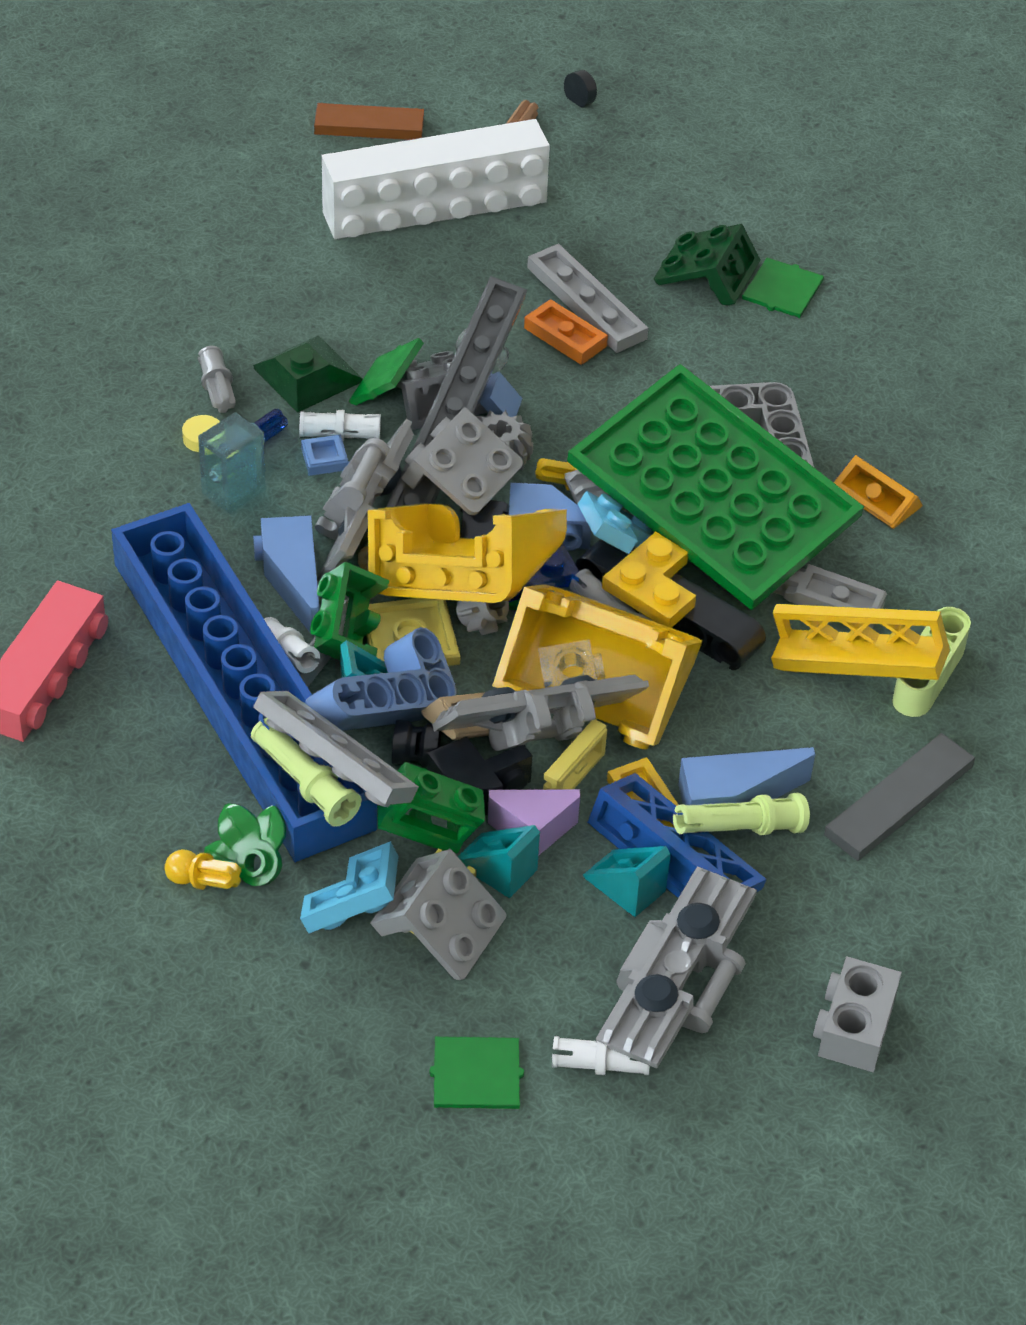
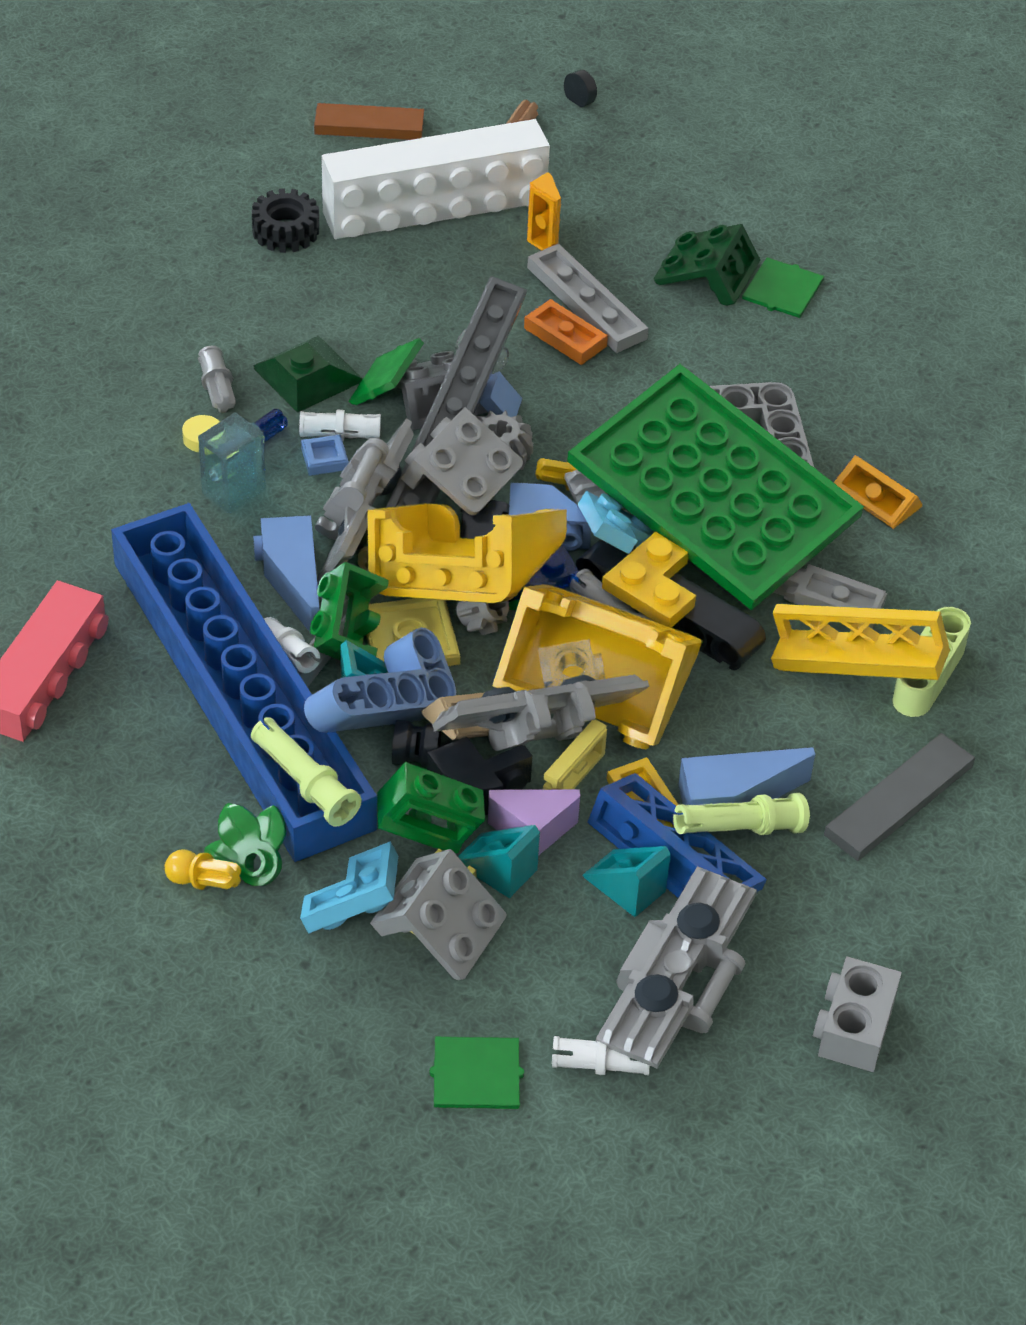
light grey plate [253,691,419,807] -> none
none -> black tyre [251,188,319,253]
none -> light orange slope [527,172,561,251]

